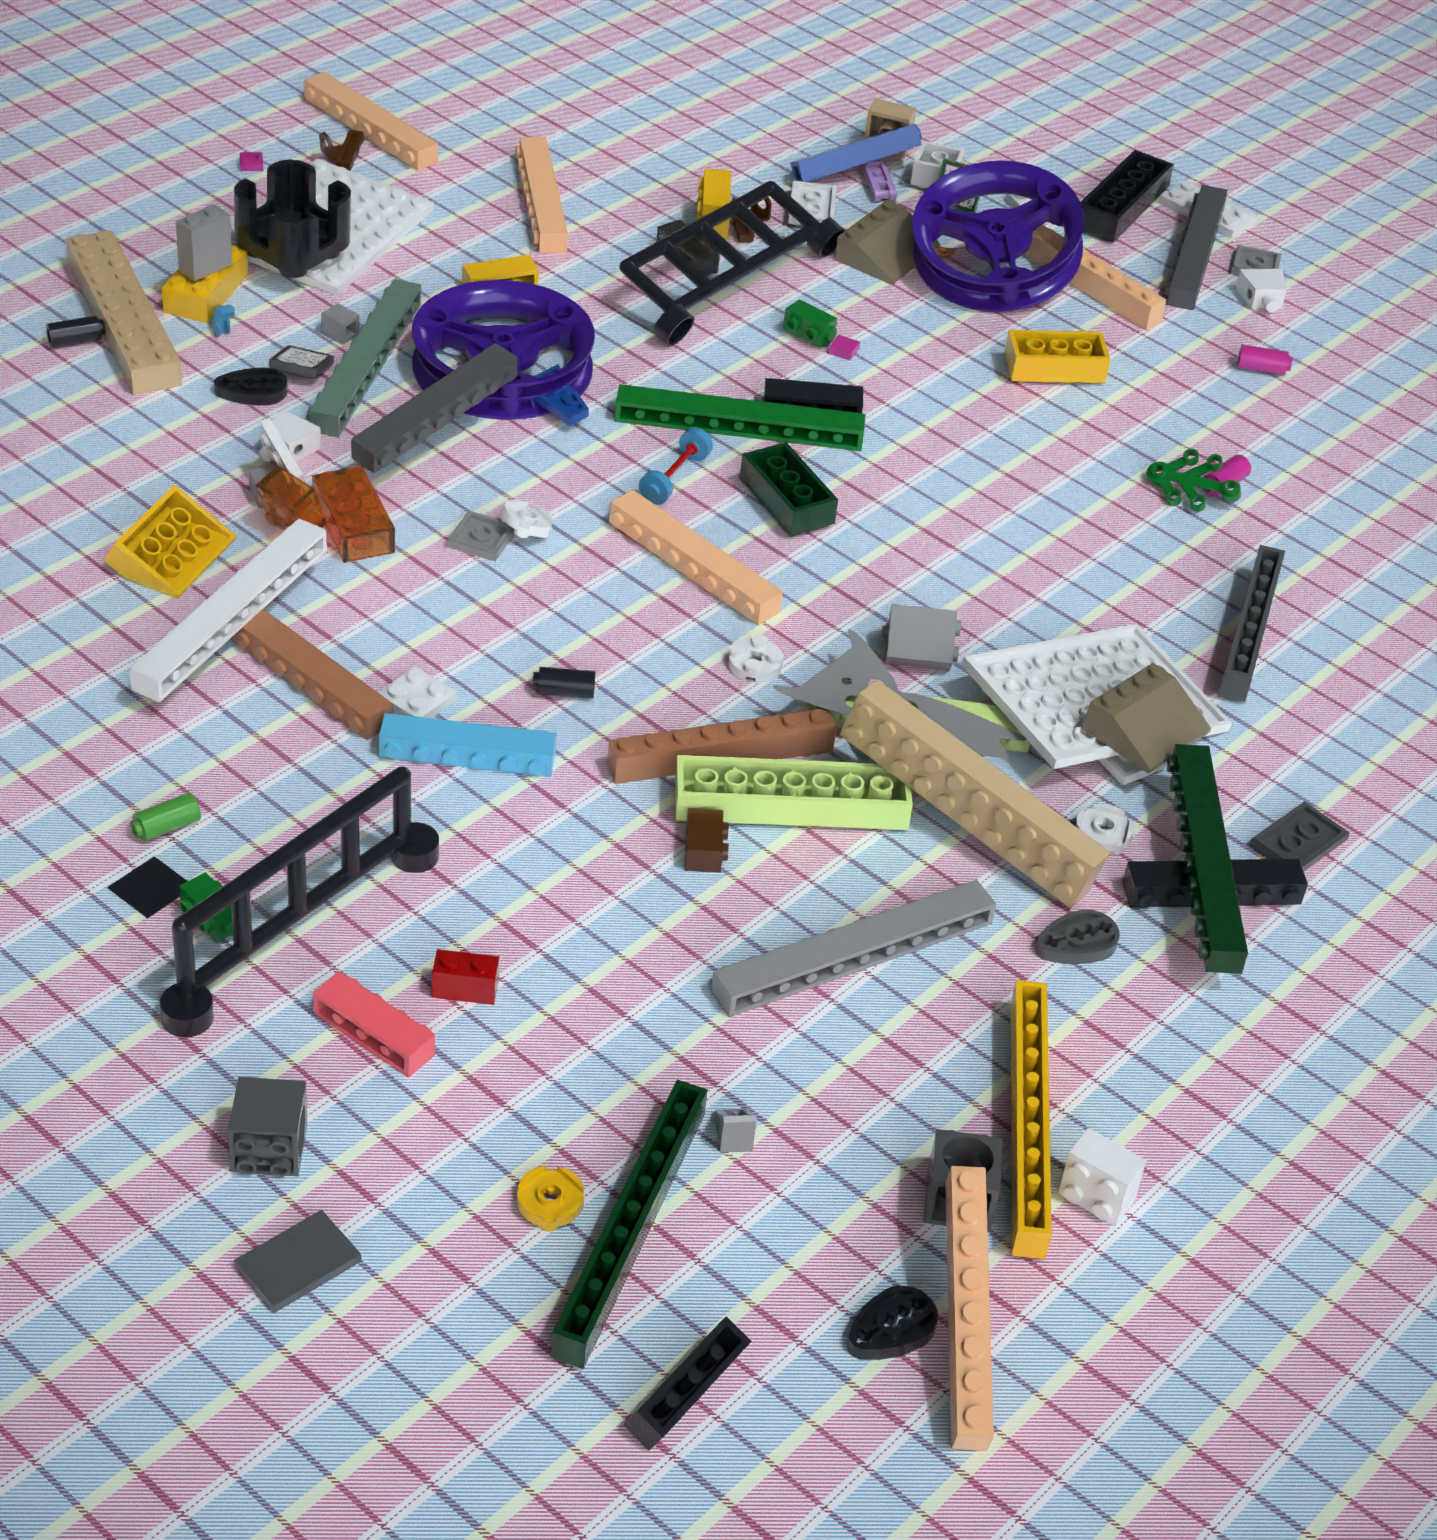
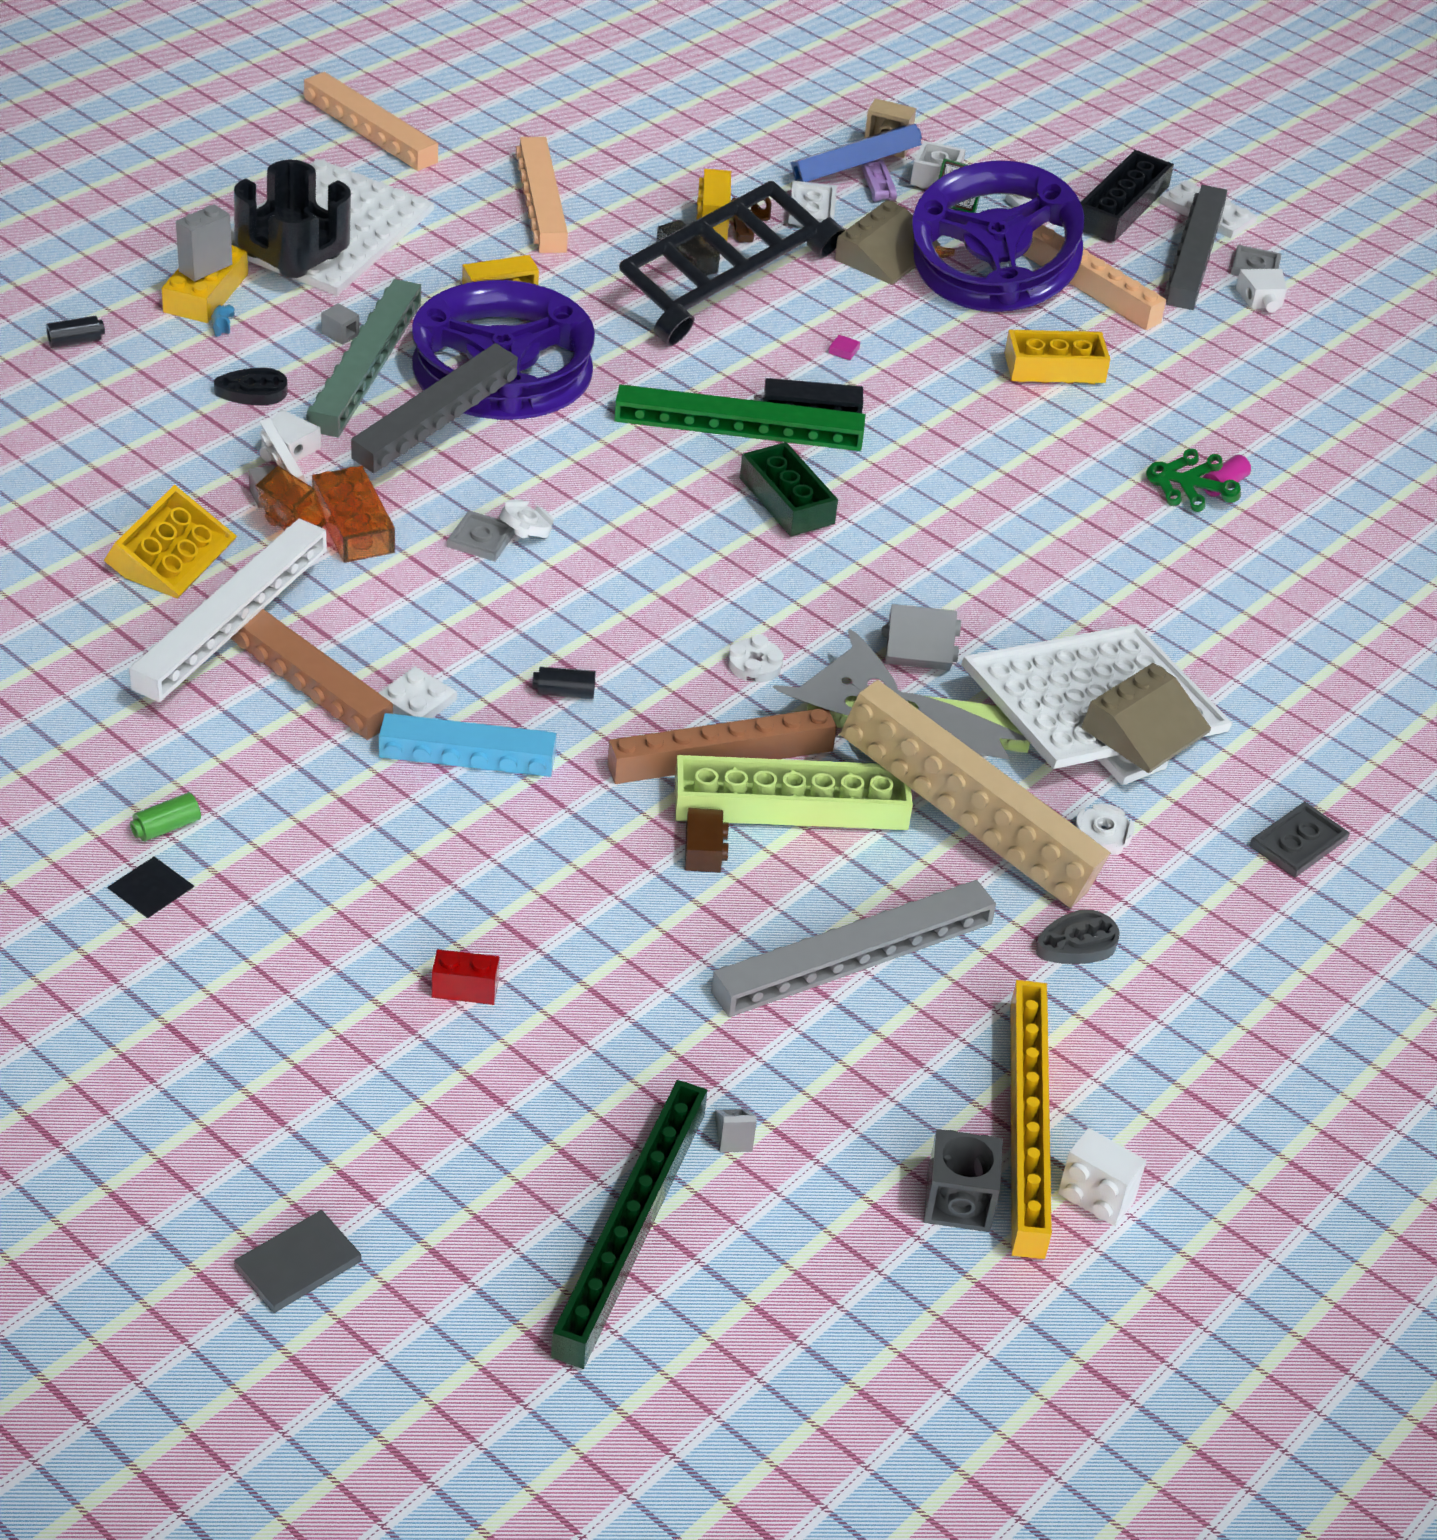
tan brick [65,230,182,395] -> none
black fence [160,766,439,1037] -> none
green brick [178,872,233,943] -> none
dark grey brick [228,1077,308,1177] -> none
dark pink tile [240,152,264,171] -> none
tile [269,345,334,379] -> none
coral brick [313,971,435,1078] -> none
reddish brown piece [319,130,364,171] -> none
yellow plate [516,1166,584,1232] -> none
blue wing [533,364,589,426] -> none
light nougat brick [609,490,783,625] -> none
black brick [623,1316,752,1451] -> none
dark azure axle [639,427,713,505] -> none
green brick [783,299,837,348] -> none
black piece [847,1286,938,1360] -> none
light nougat brick [945,1166,994,1451] -> none
black brick [1122,859,1308,908] -> none
dark green brick [1167,744,1248,974] -> none
dark grey brick [1218,545,1285,703] -> none
dark pink brick [1237,344,1293,375] -> none

